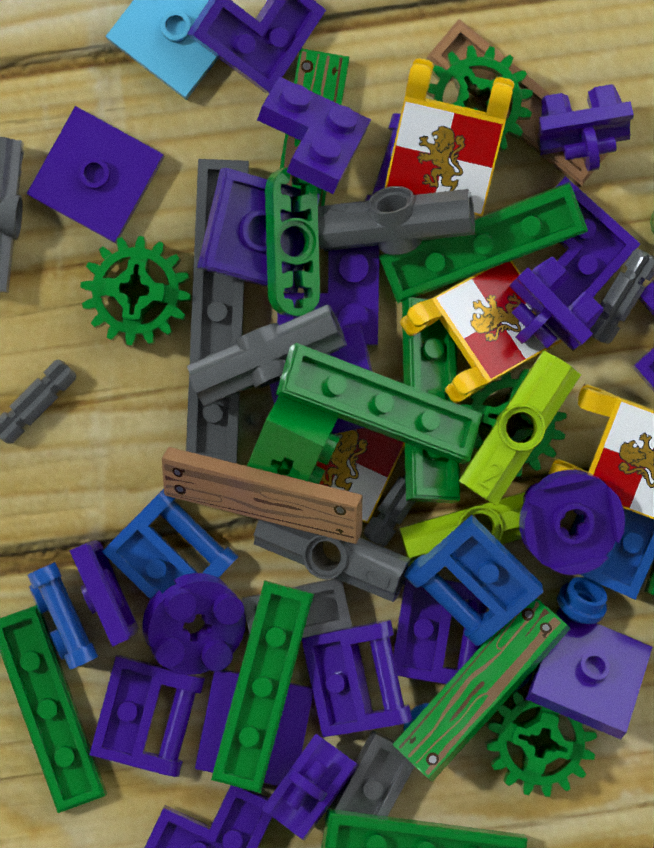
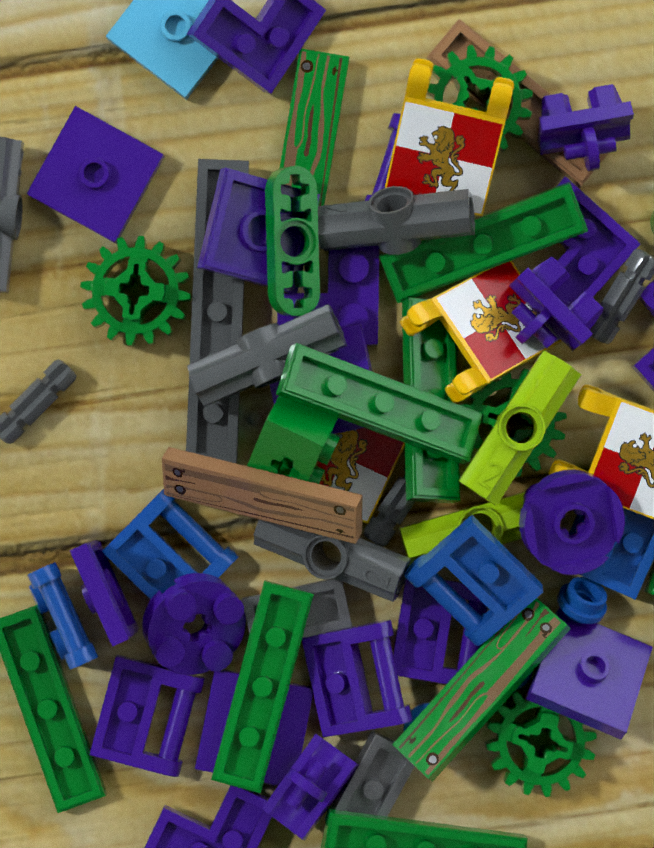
dark purple plate [257,76,371,194] -> none

